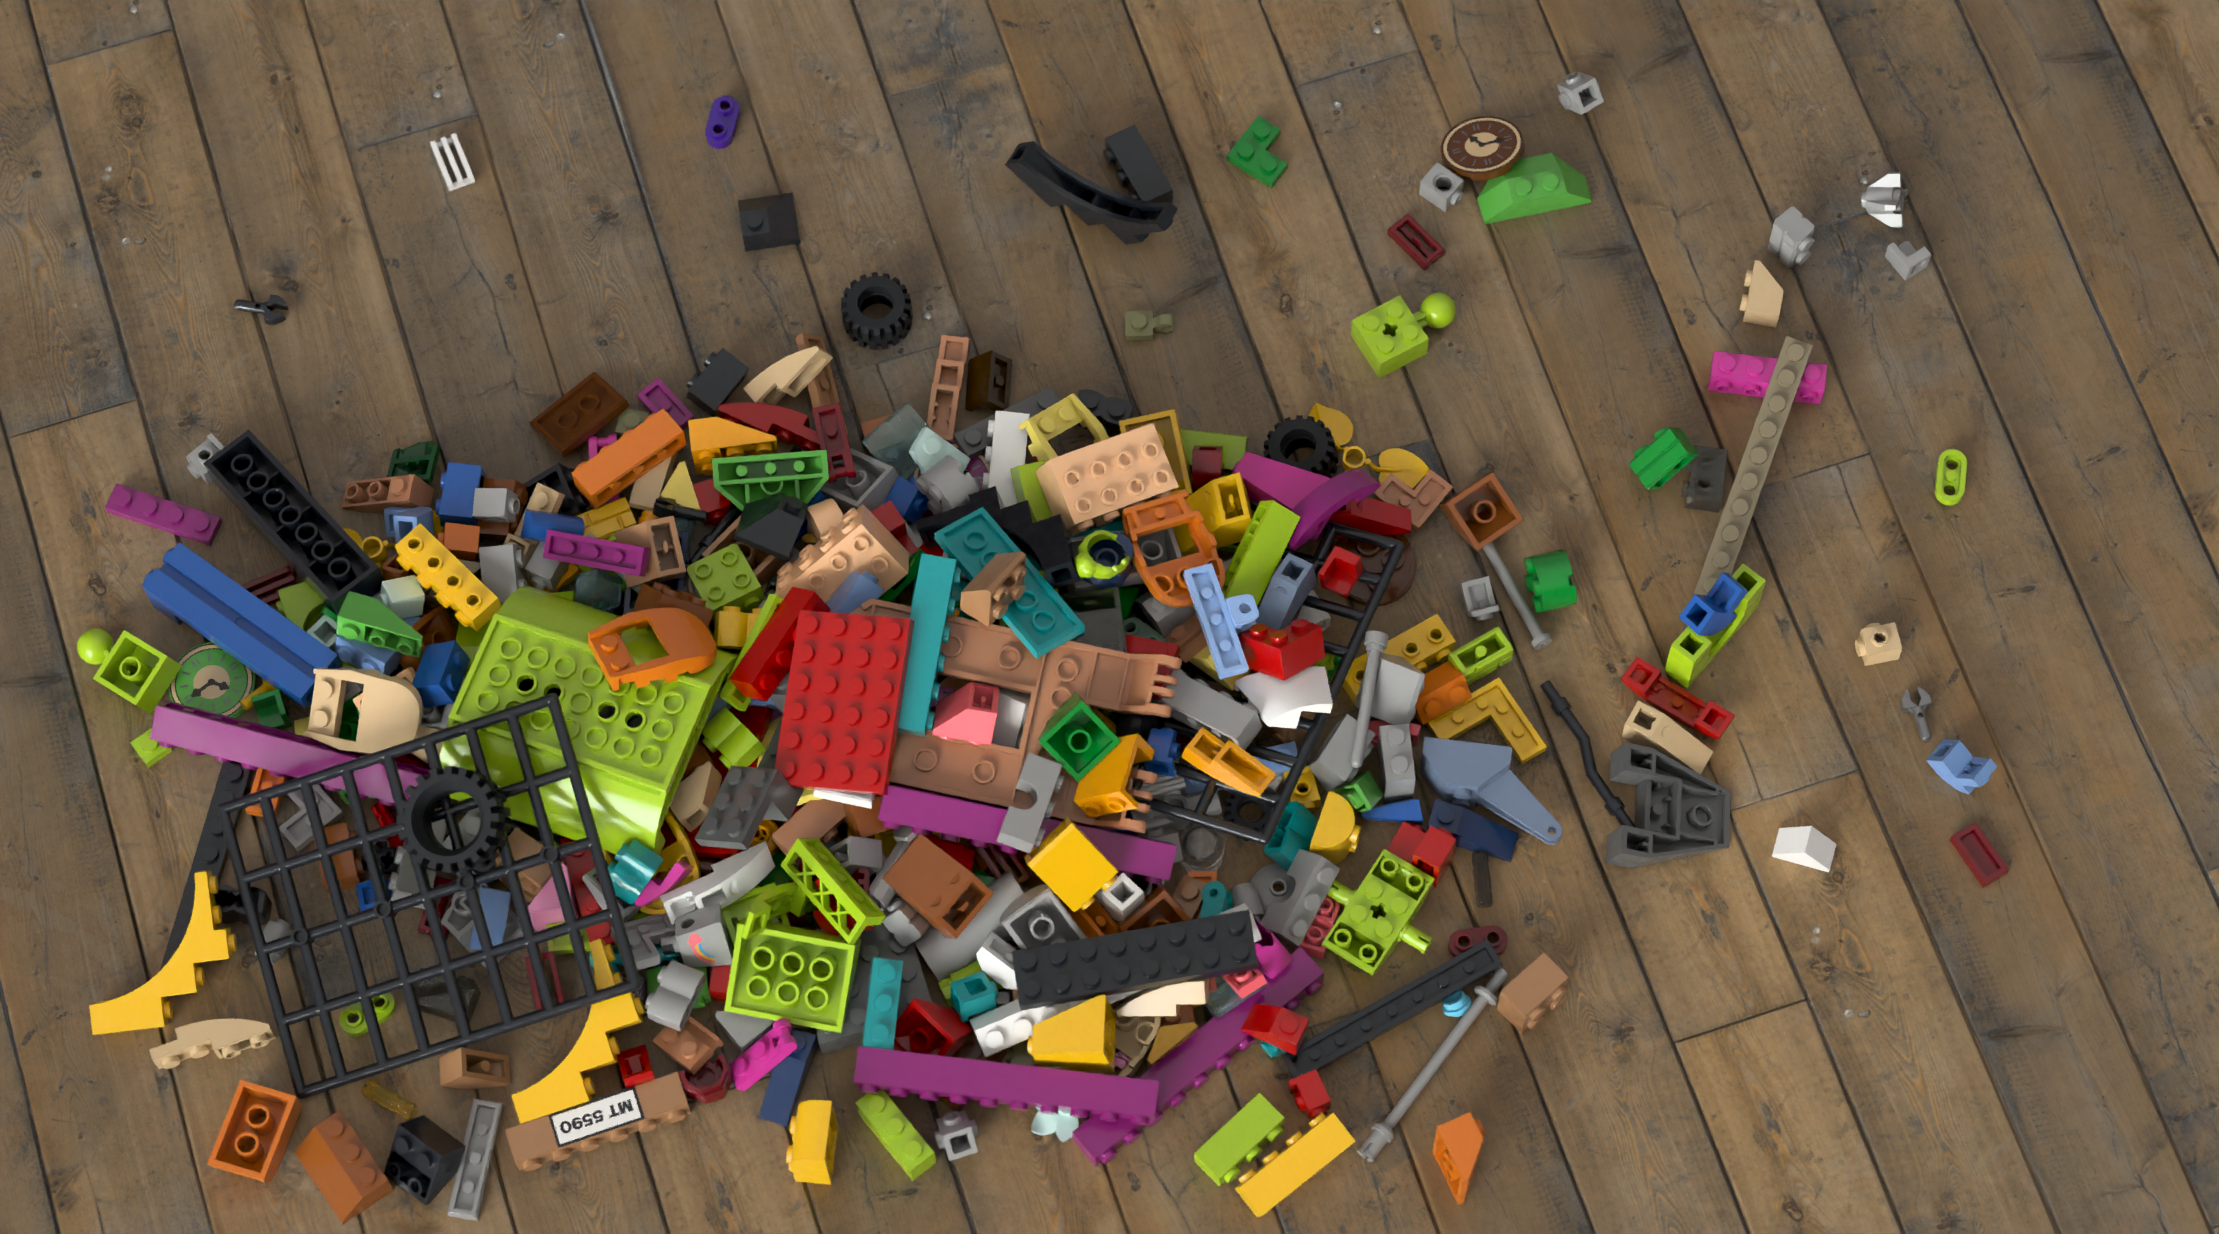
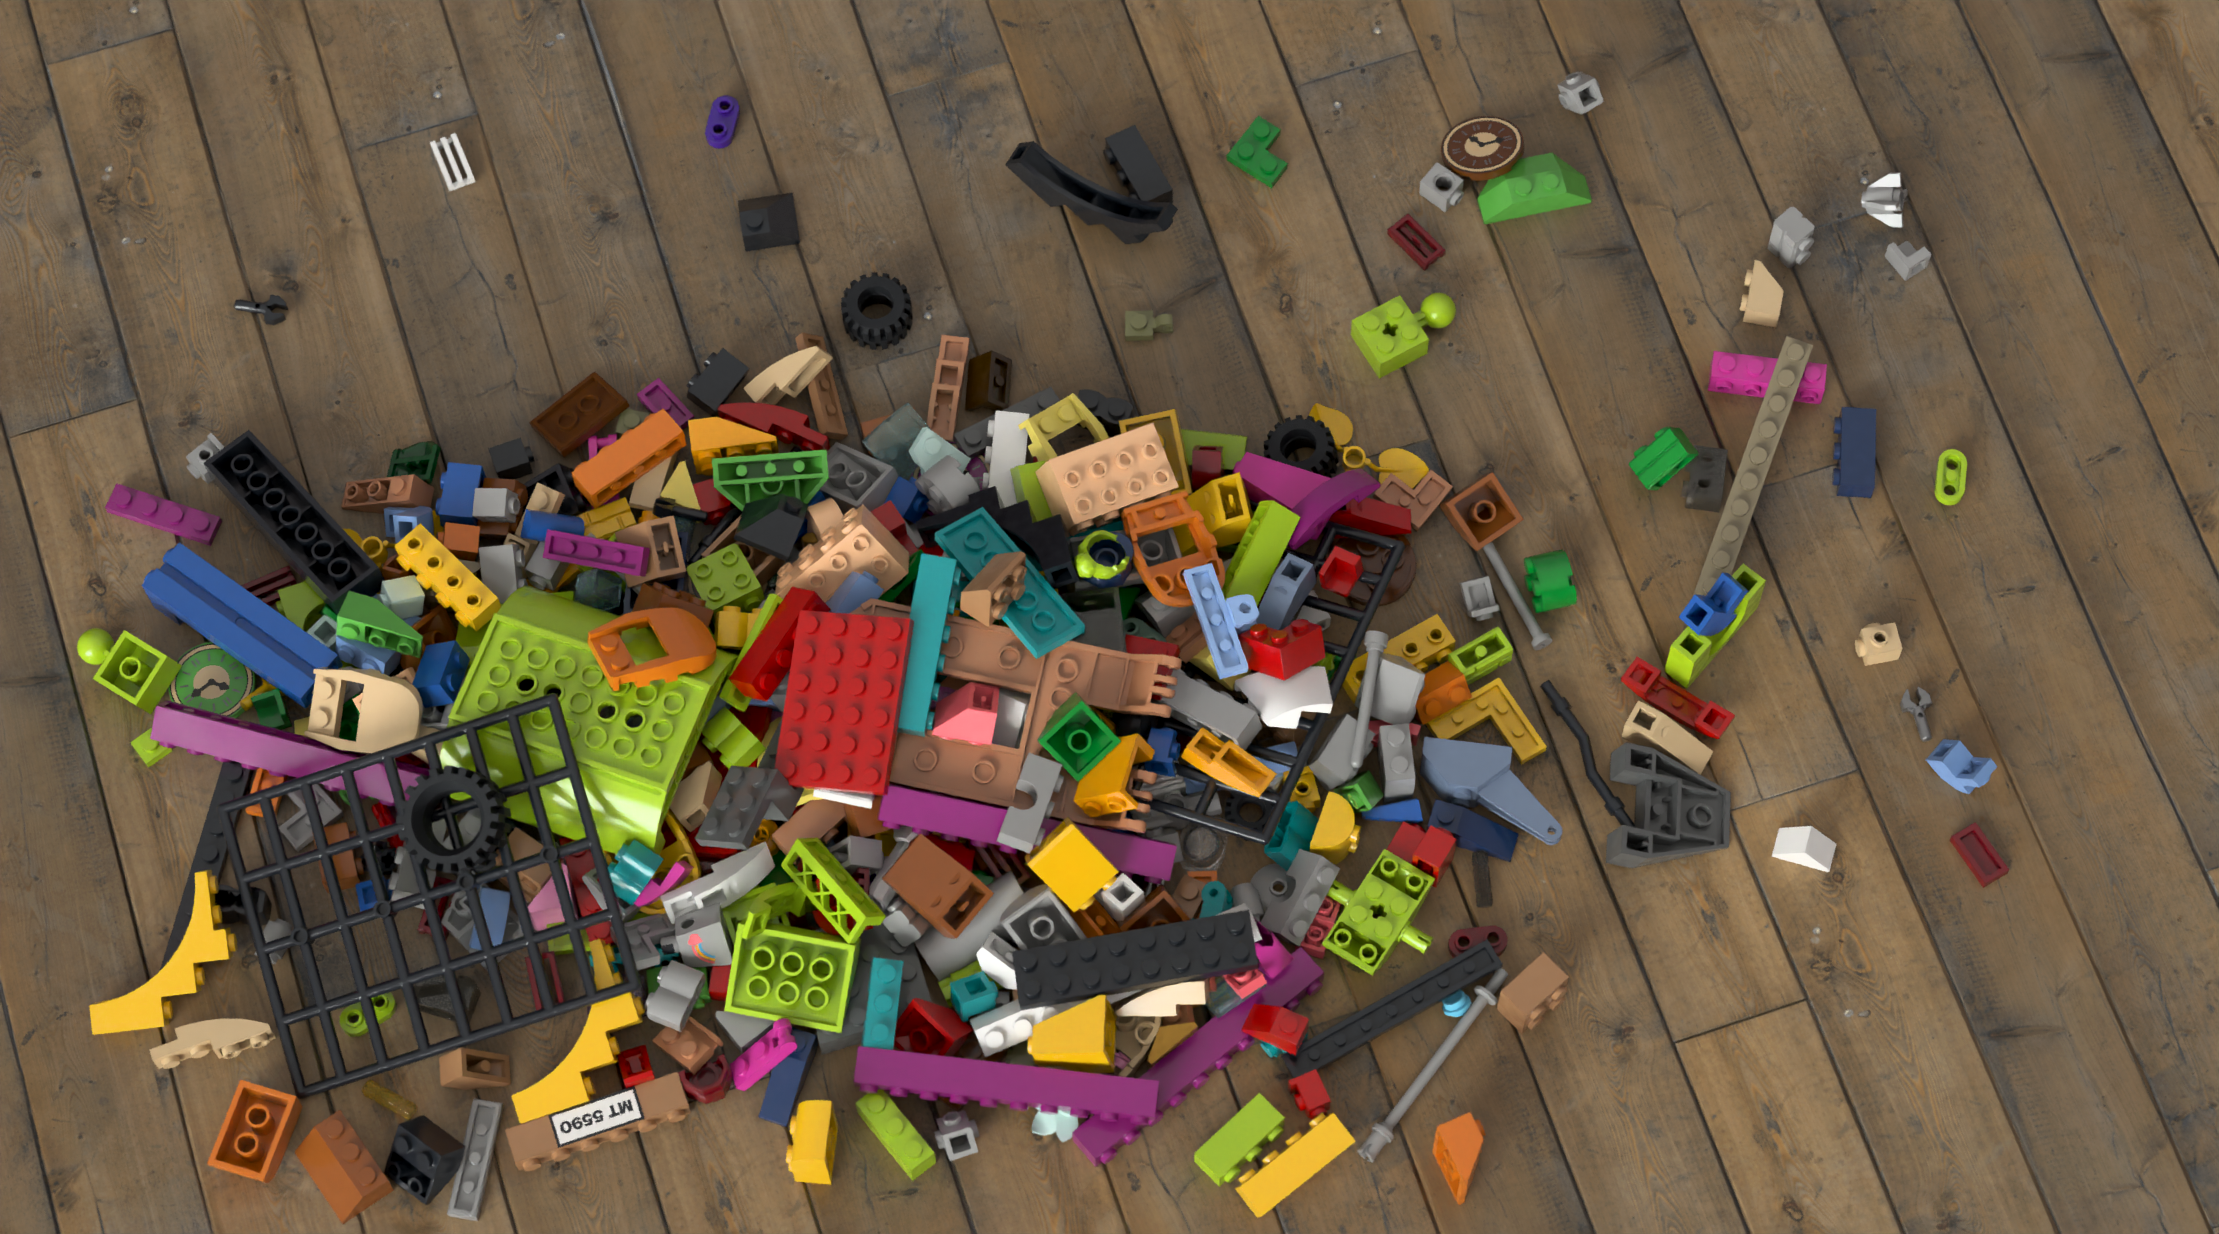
dark red plate [812,402,857,483] -> none
none -> black brick [488,437,535,480]
none -> dark blue brick [1832,407,1876,498]

